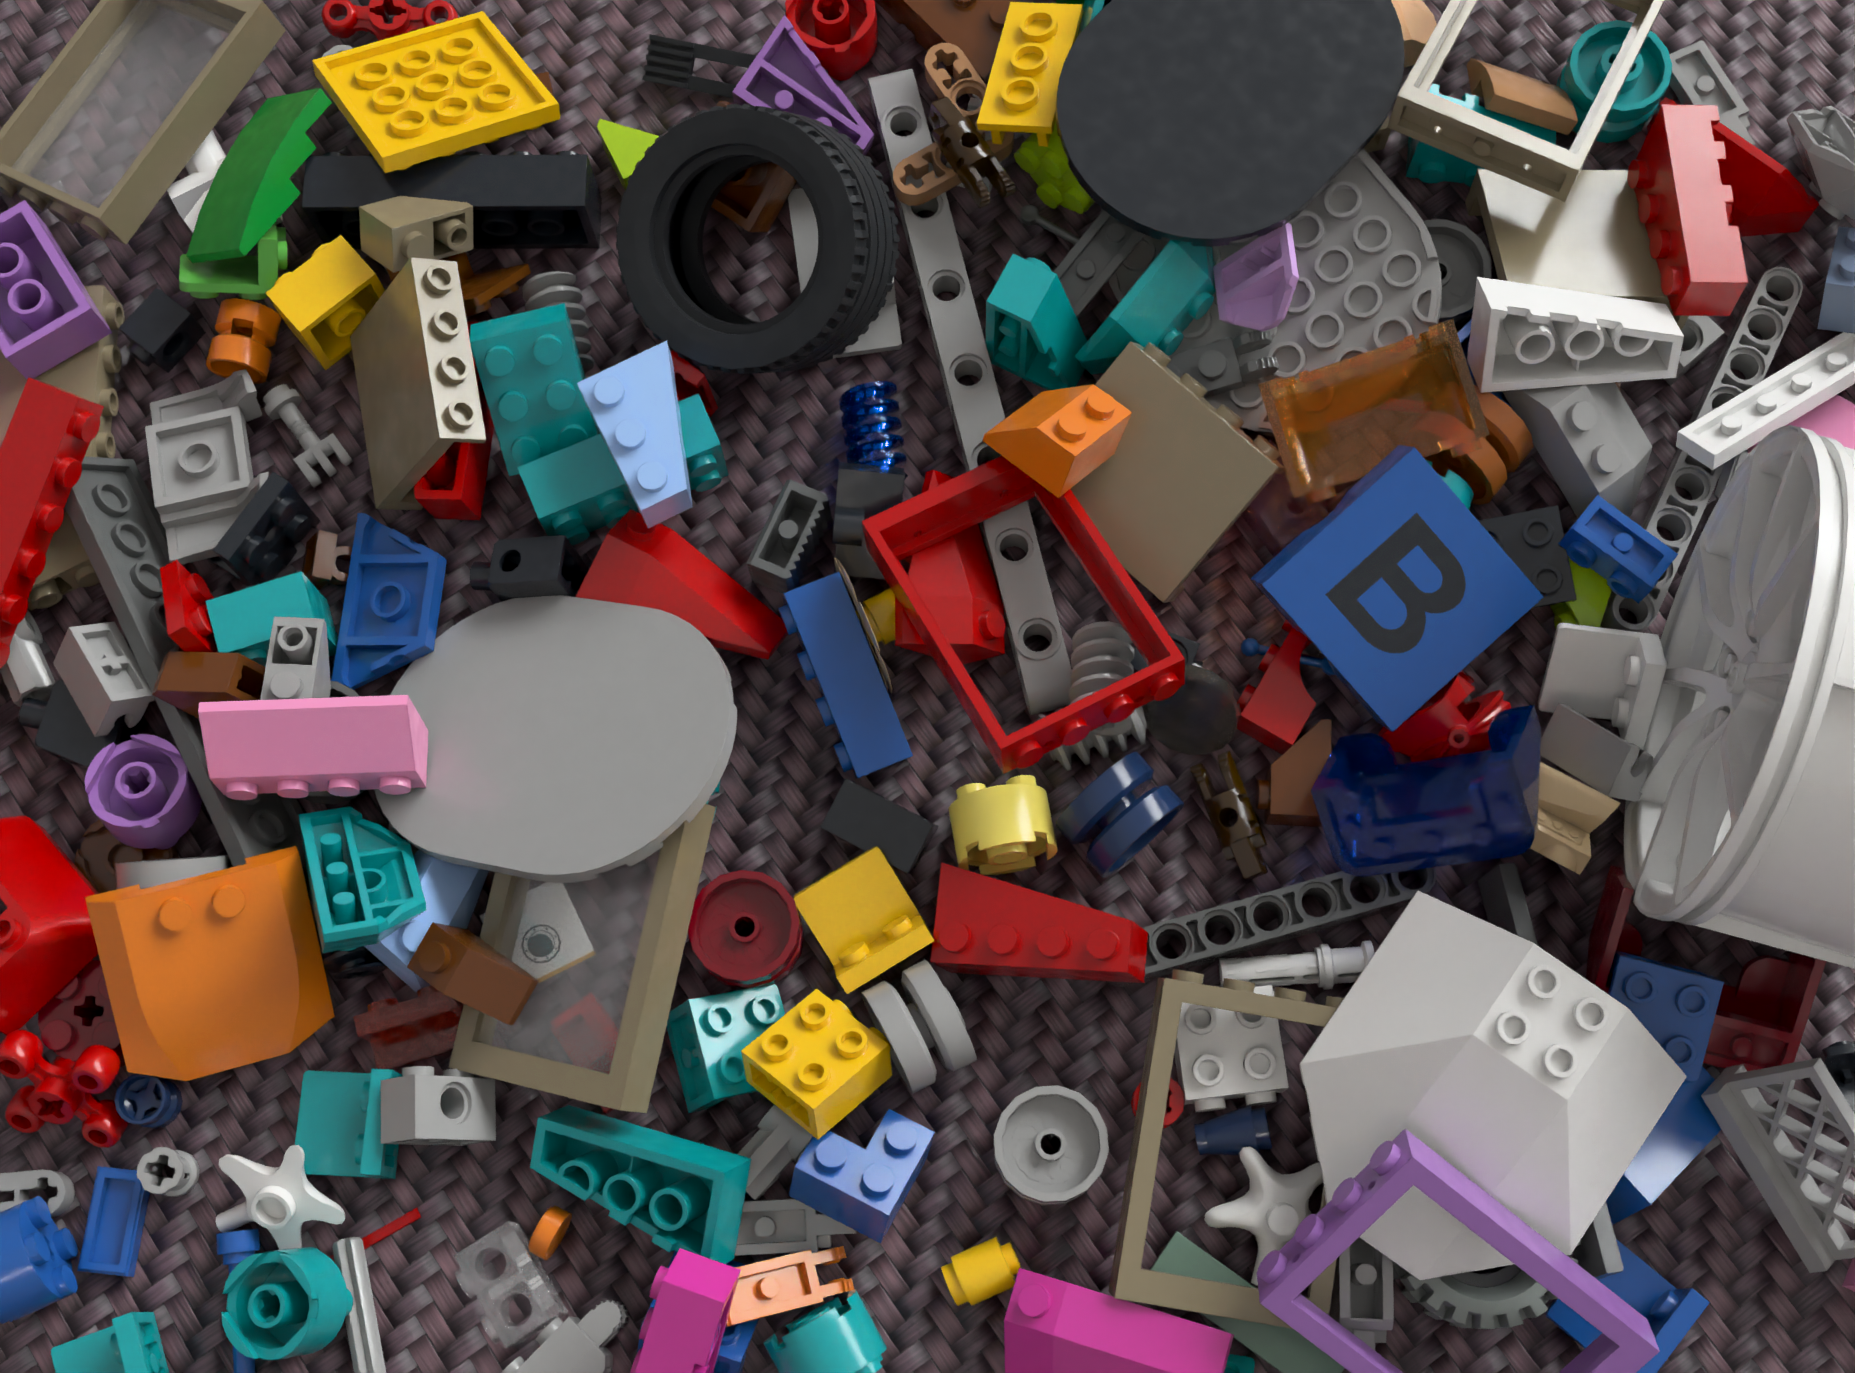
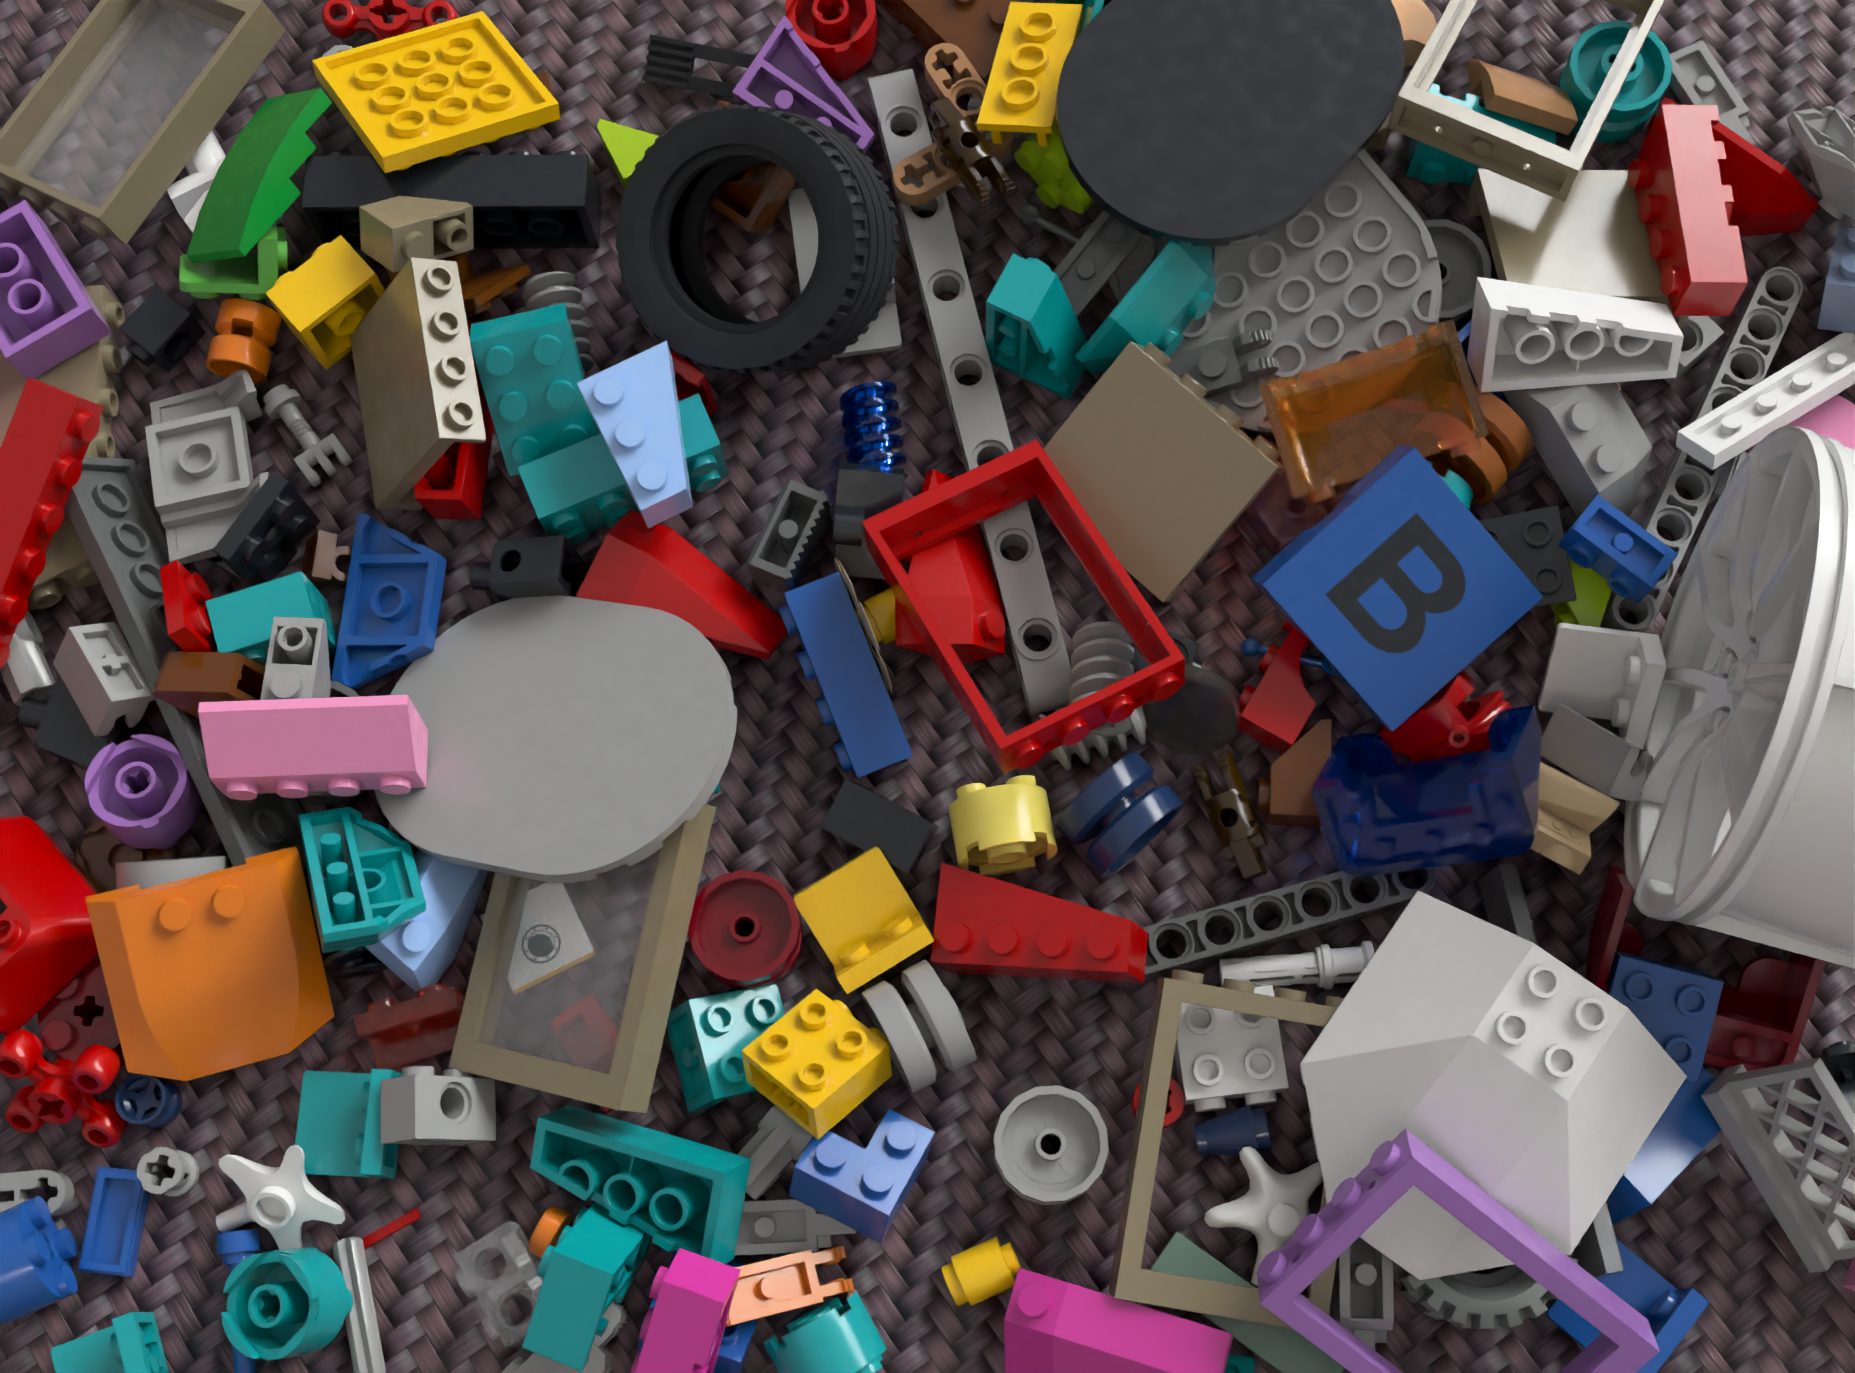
reddish brown slope [407,922,539,1025] -> none
orange slope [982,384,1132,498] -> none
lavender slope [1213,223,1299,331] -> none
none -> teal wedge [522,1202,652,1372]

